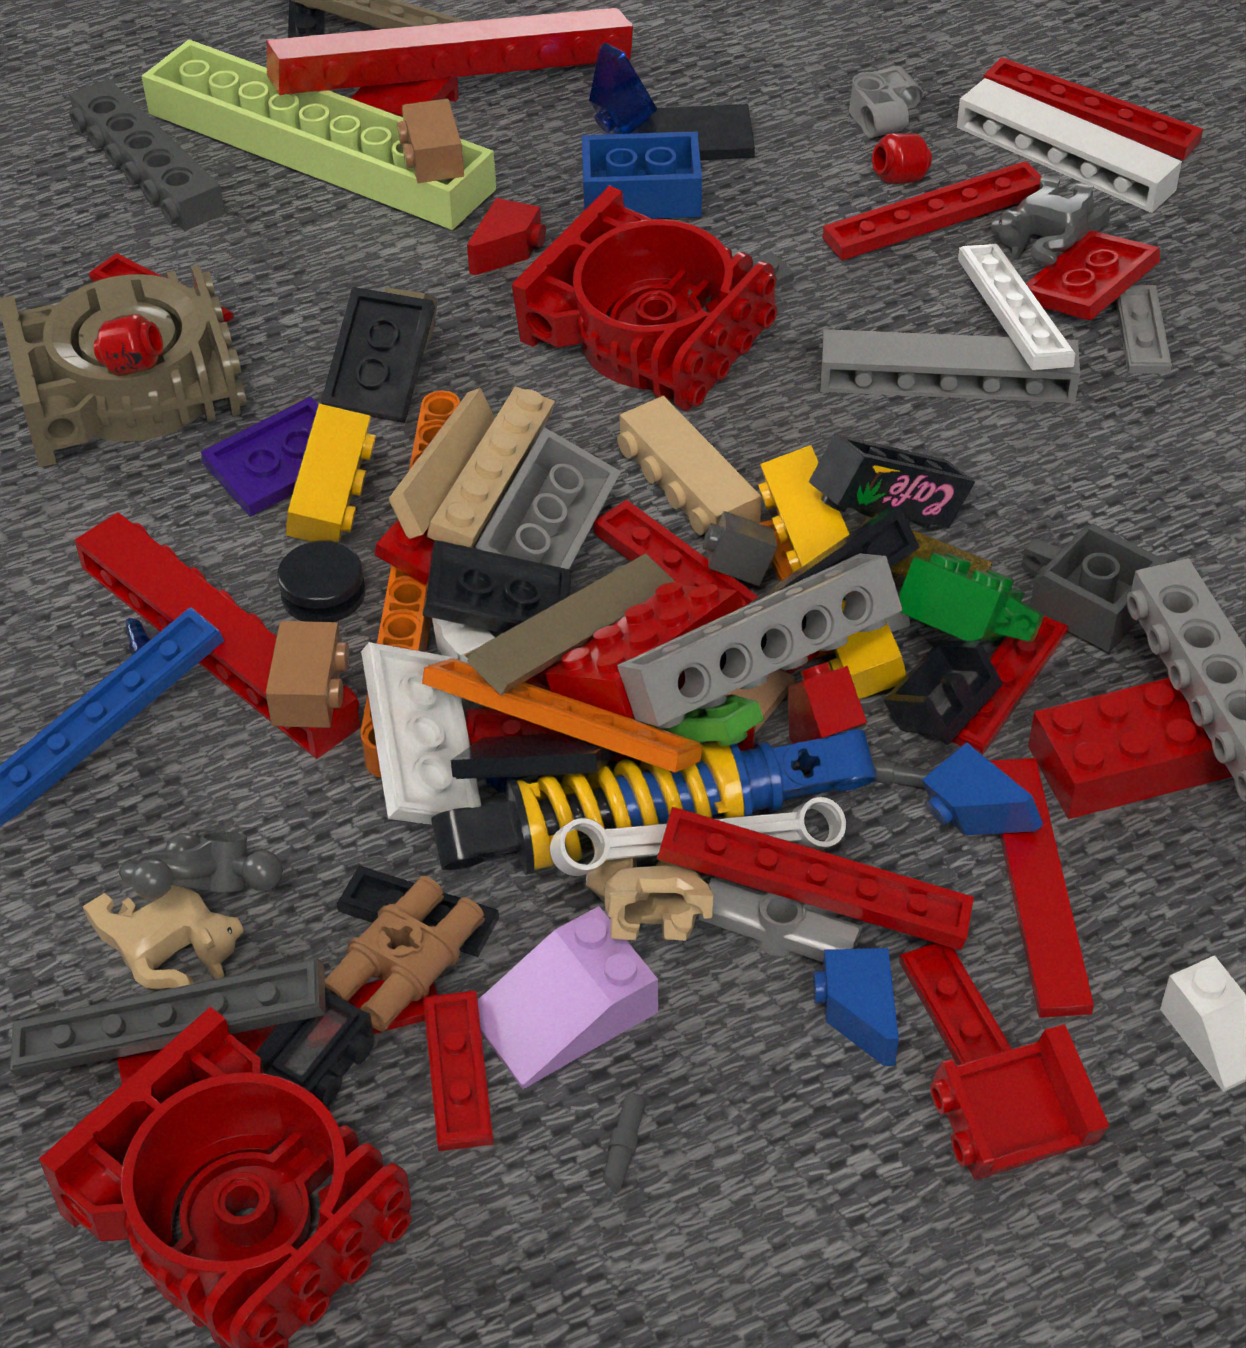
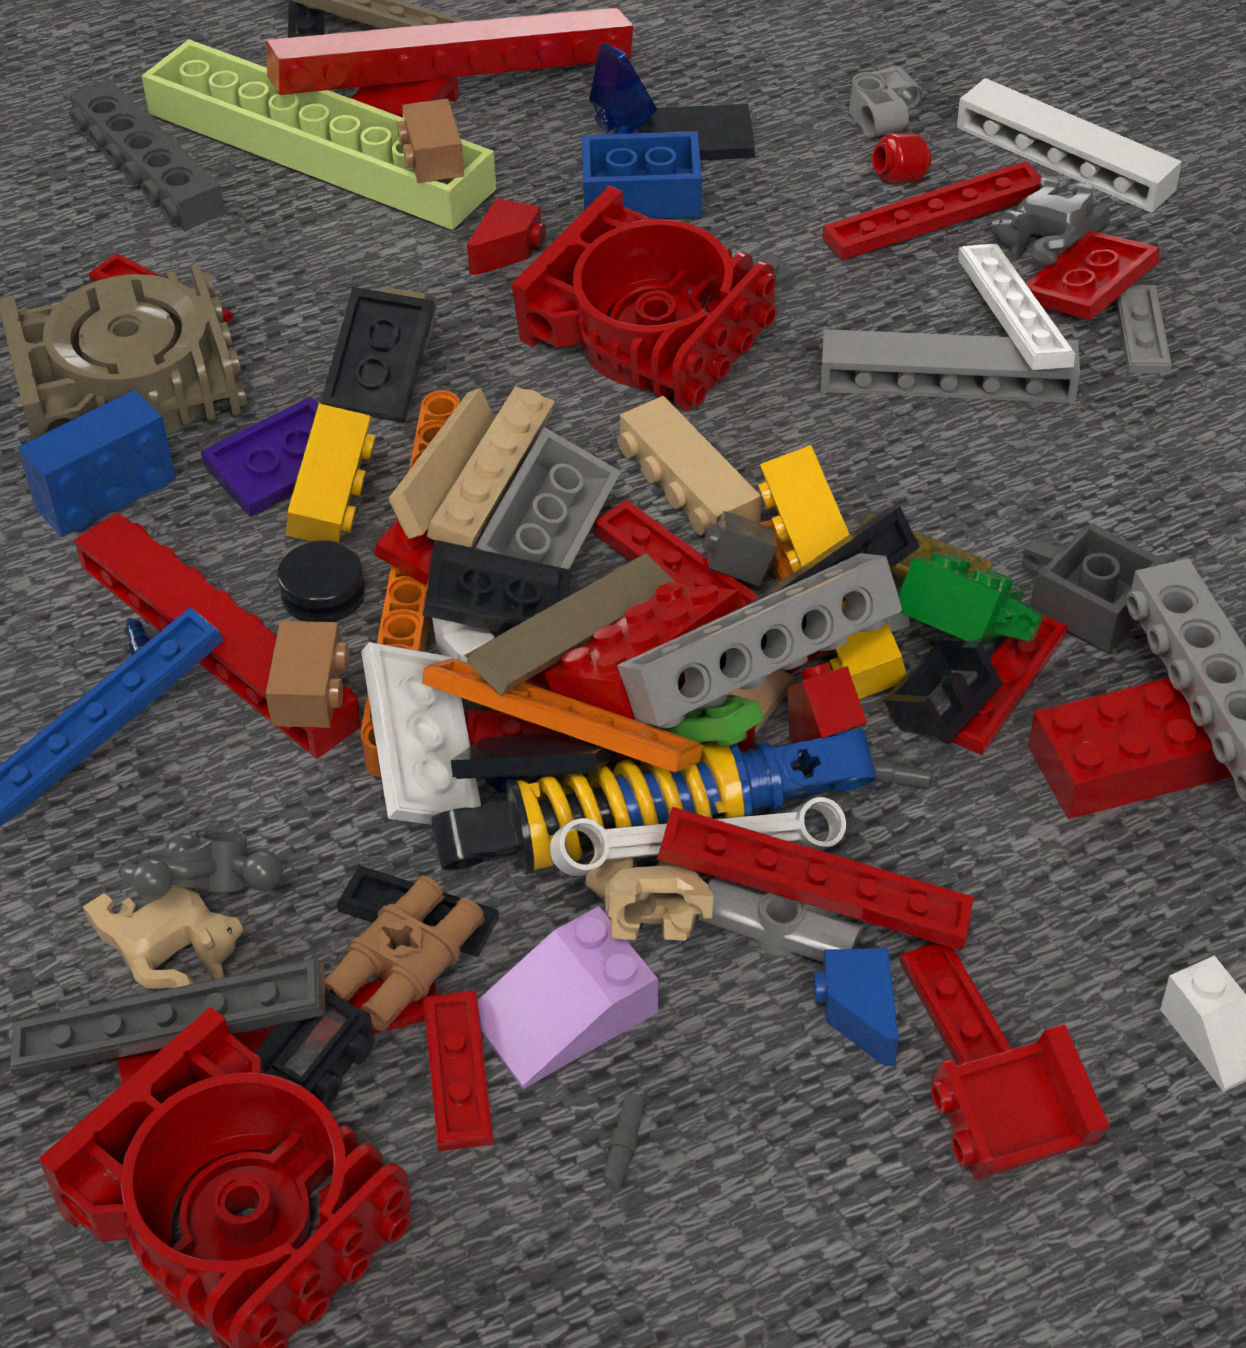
red head [94,314,163,376] -> none
black brick [809,434,975,528] -> none
blue slope [922,742,1043,835] -> none
red plate [983,57,1203,160] -> none
red tile [990,758,1094,1018] -> none
none -> blue brick [18,389,176,537]

